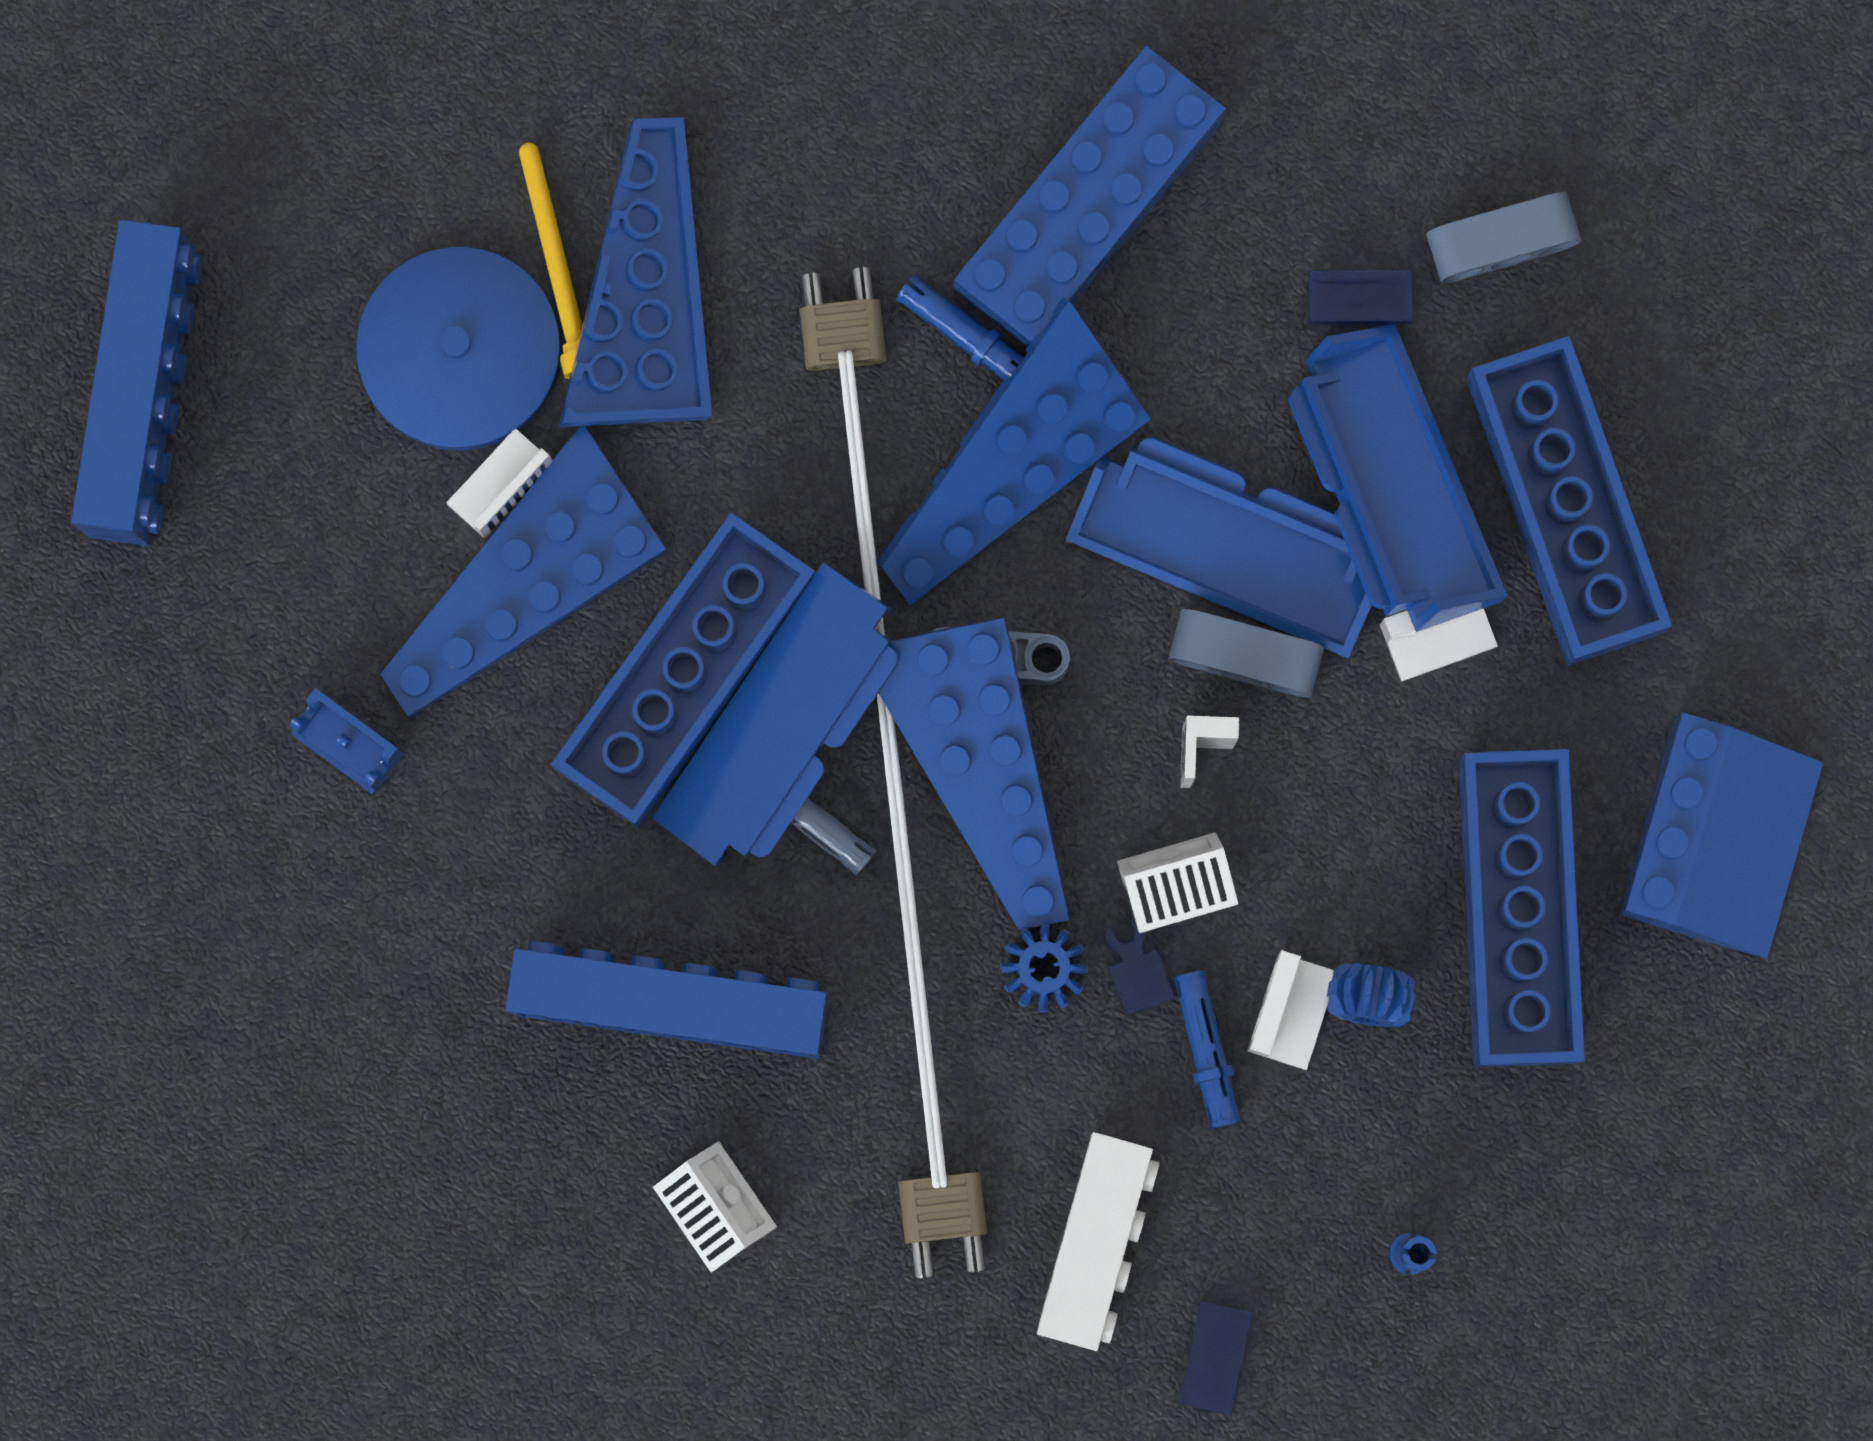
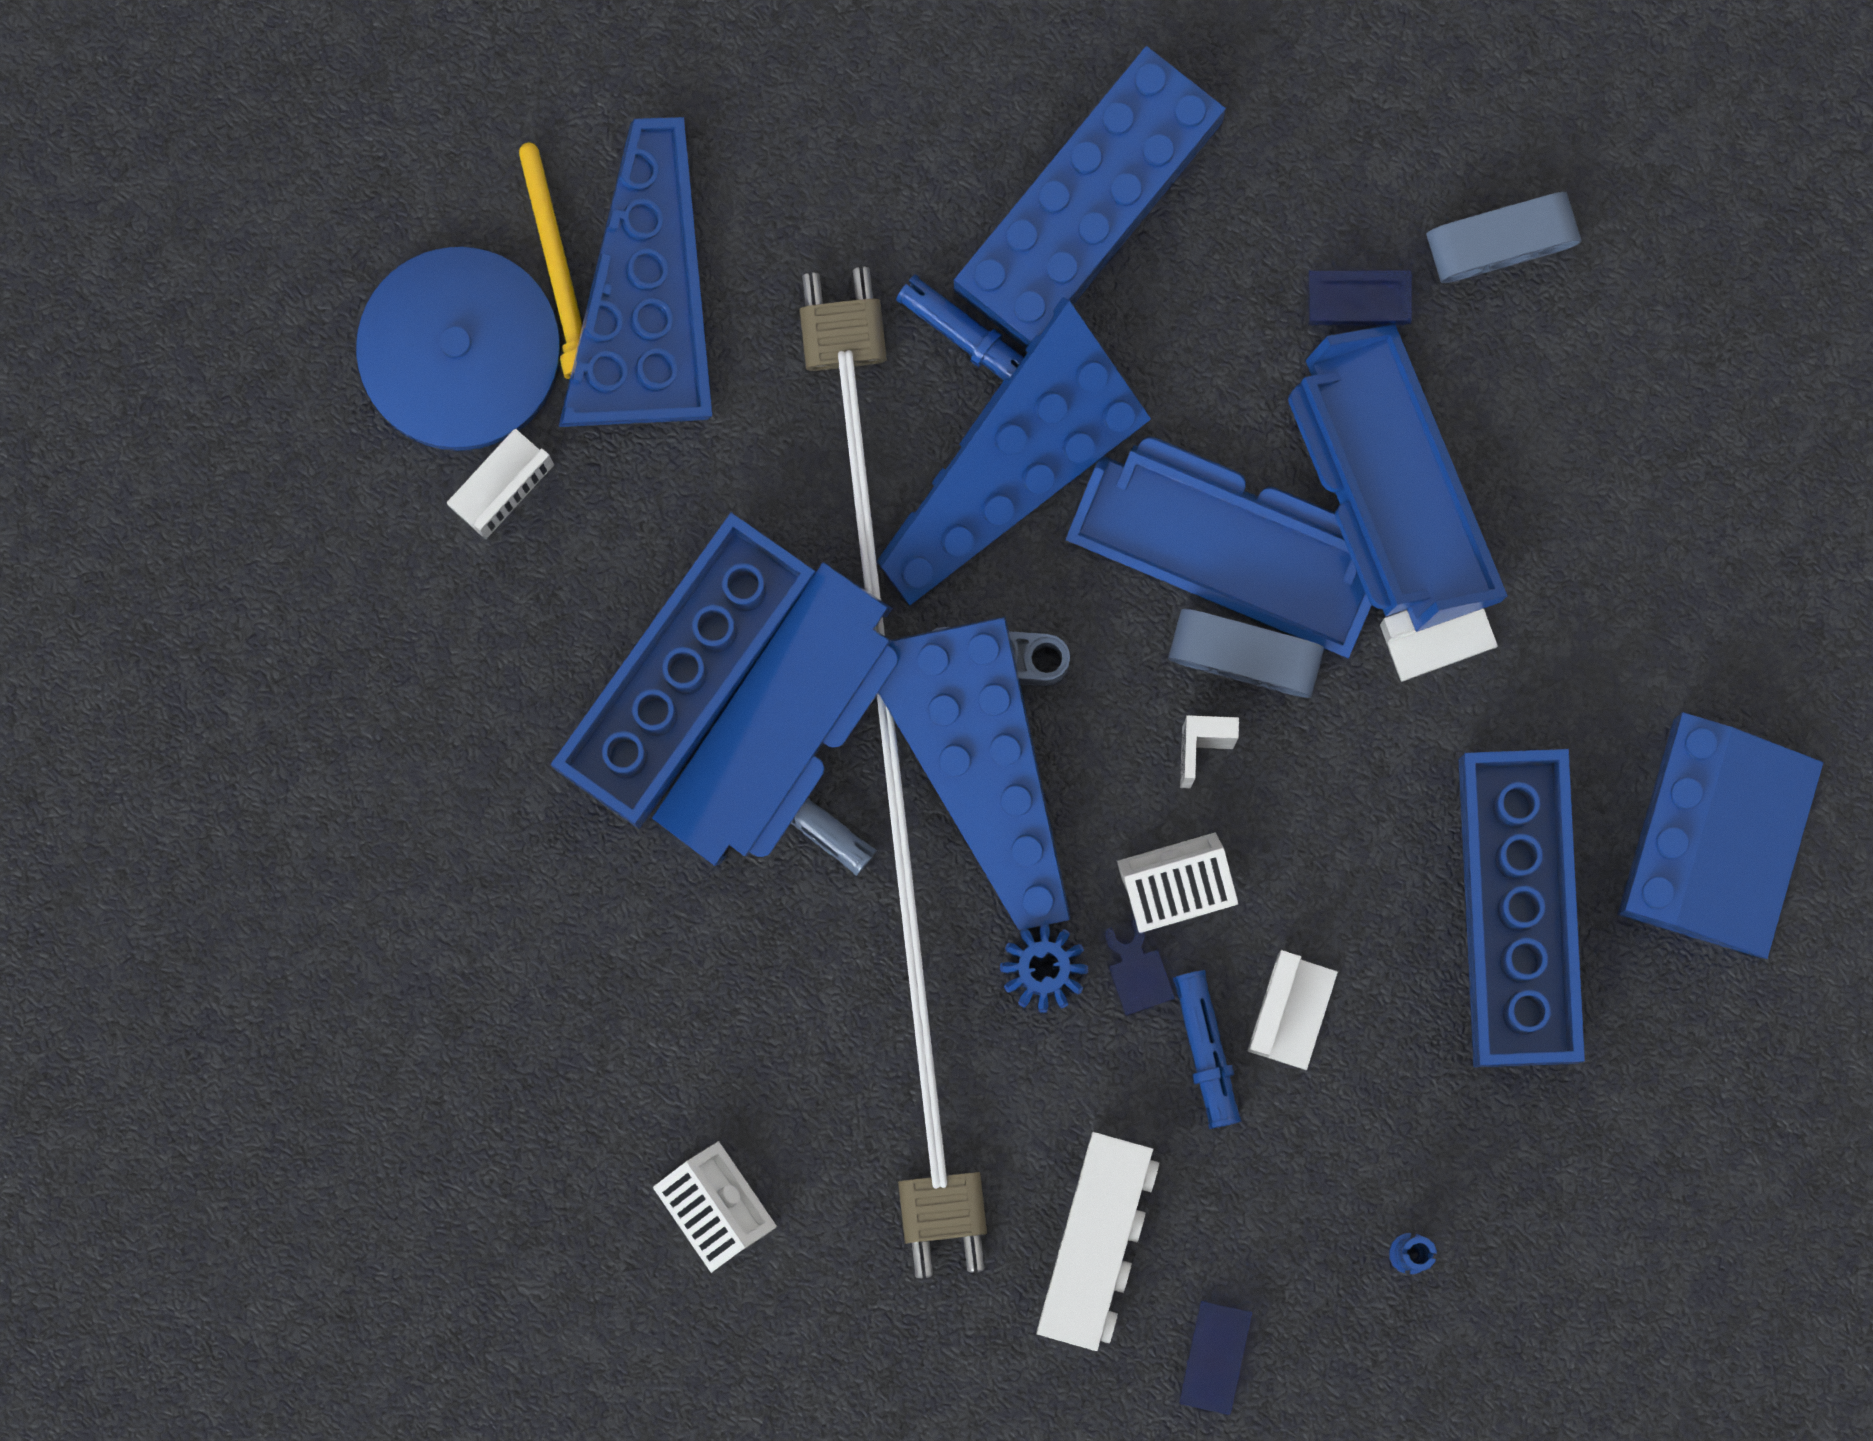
blue brick [71,220,202,546] -> none
blue hinge [290,688,404,795] -> none
blue wing [380,426,667,719] -> none
blue brick [505,941,829,1059] -> none
blue gear [1327,962,1417,1028] -> none
blue brick [1466,336,1672,666] -> none

